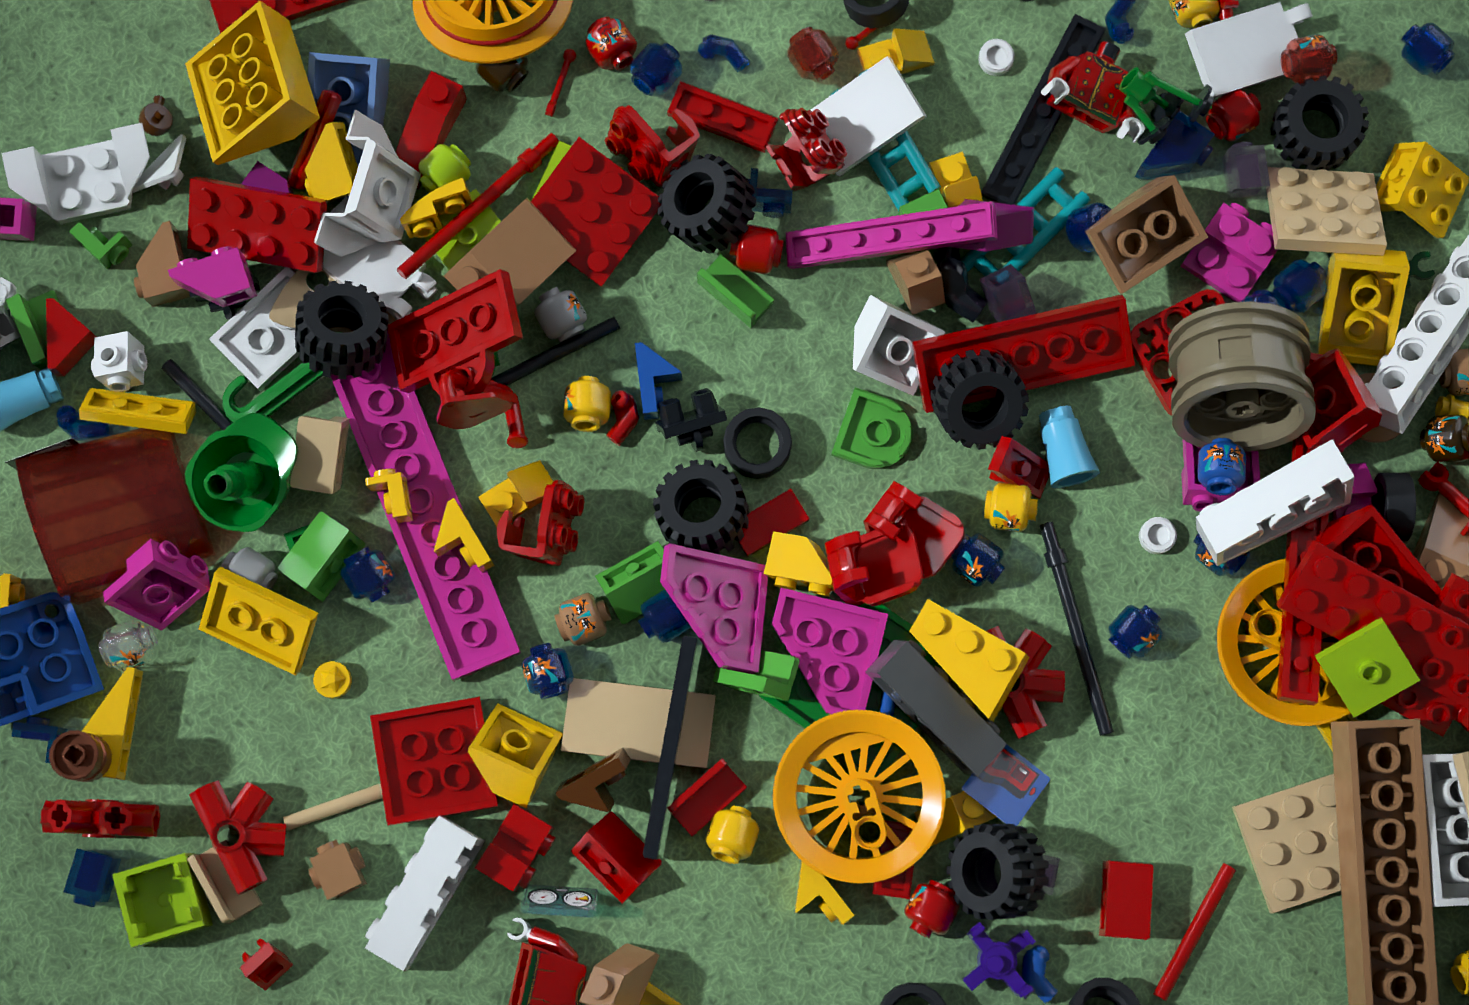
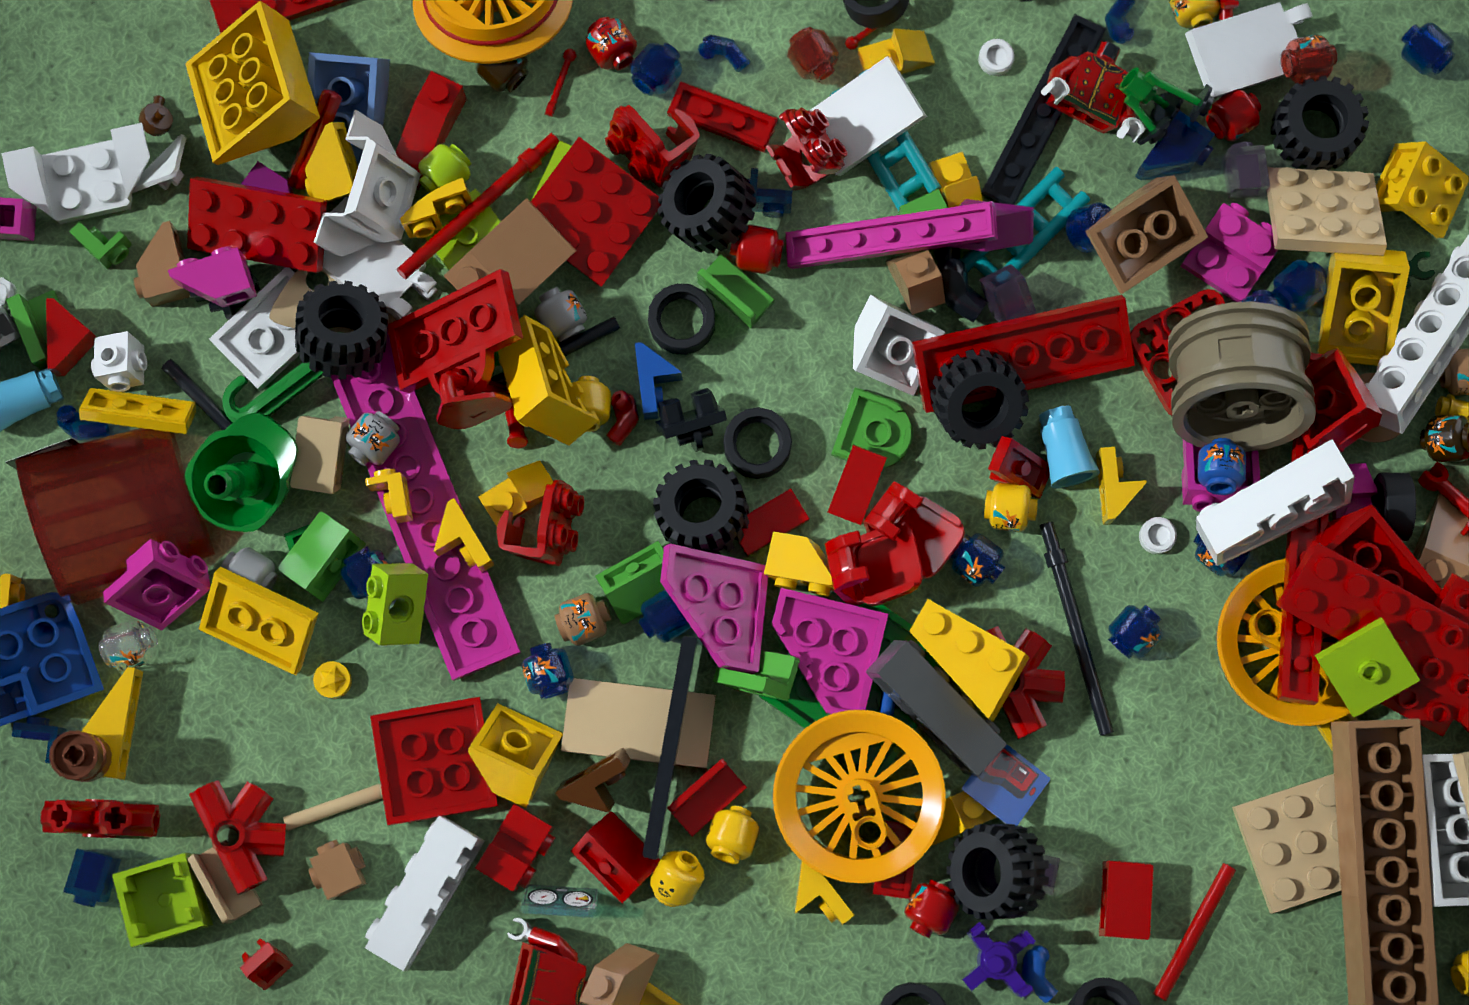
none -> light grey head [346,411,400,466]
none -> lime brick [362,563,428,646]
none -> yellow wedge [498,315,599,446]
none -> black tyre [648,283,716,355]
none -> yellow head [650,851,705,907]
none -> red tile [827,444,887,525]
none -> yellow slope [1096,447,1147,525]

